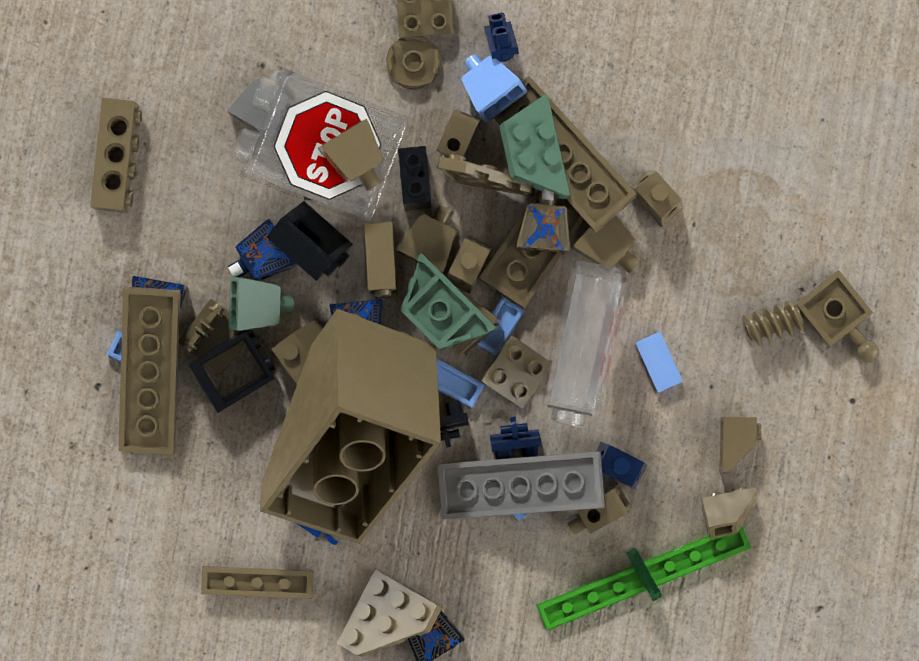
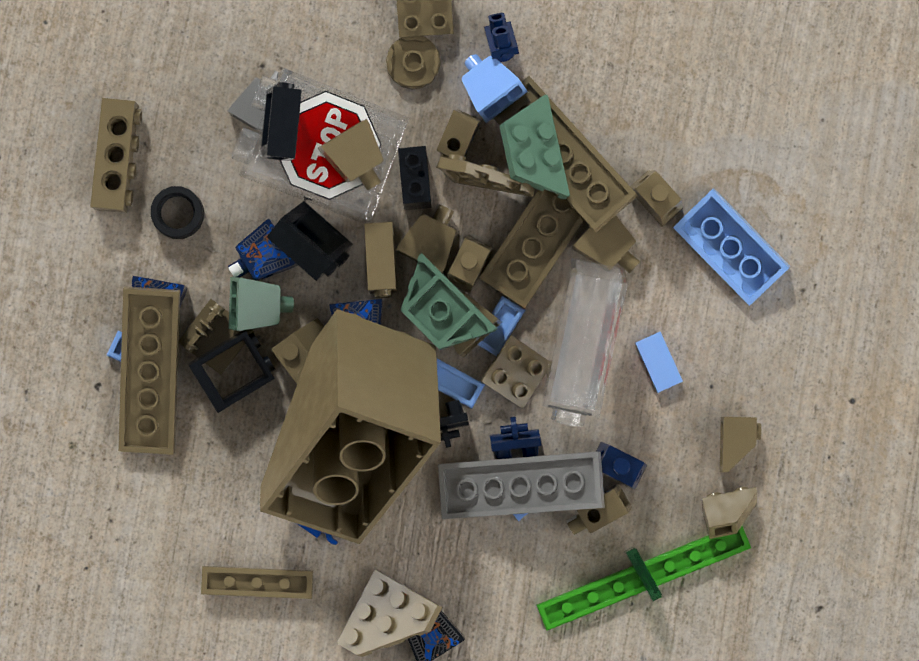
torso [516,189,570,253] -> none
dark tan piece [742,301,804,346] -> none
dark tan plate [796,270,879,363] -> none
none -> black tyre [151,186,204,239]
none -> black window [260,82,302,161]
none -> light blue slope [673,188,790,306]

